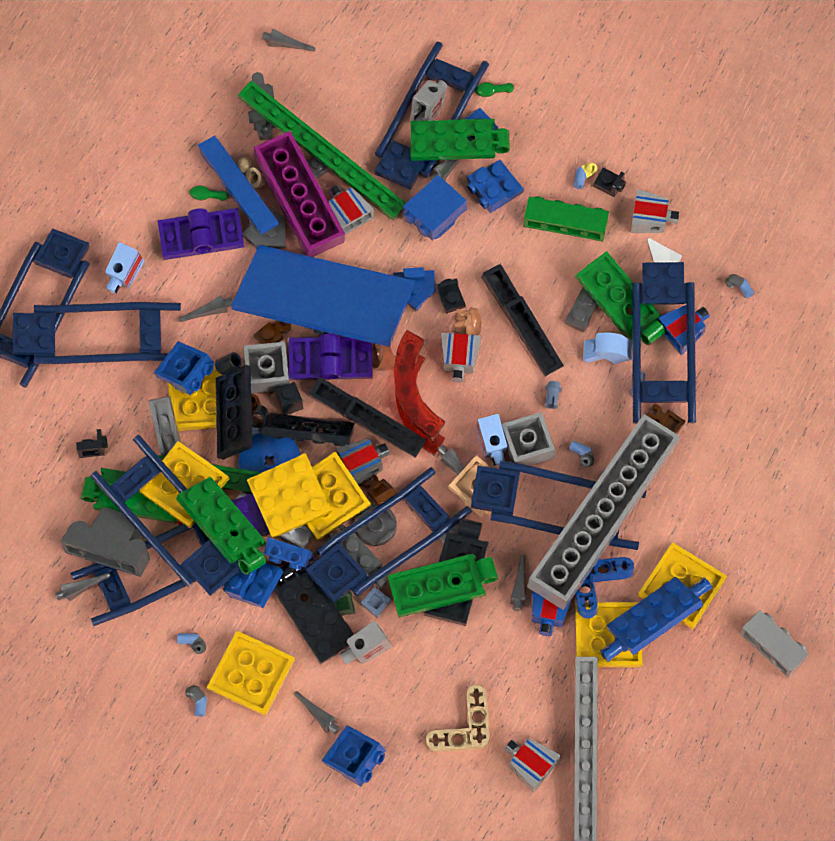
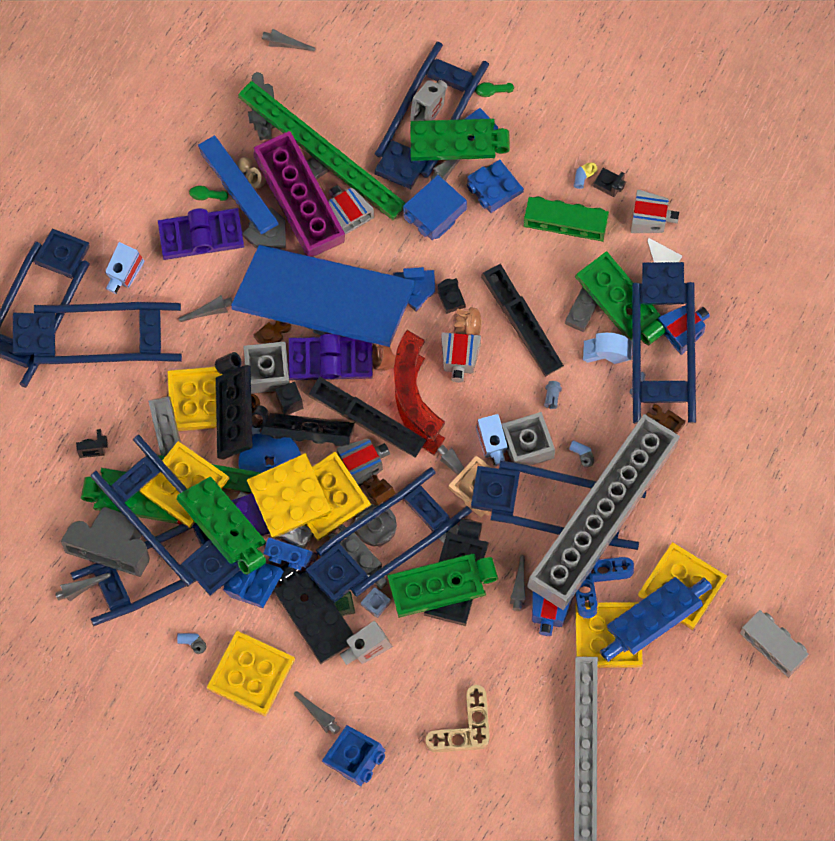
blue plate [154,341,214,395] -> none
arm [185,685,207,717] -> none
torso [504,739,560,793] -> none
arm [725,274,754,298] -> none

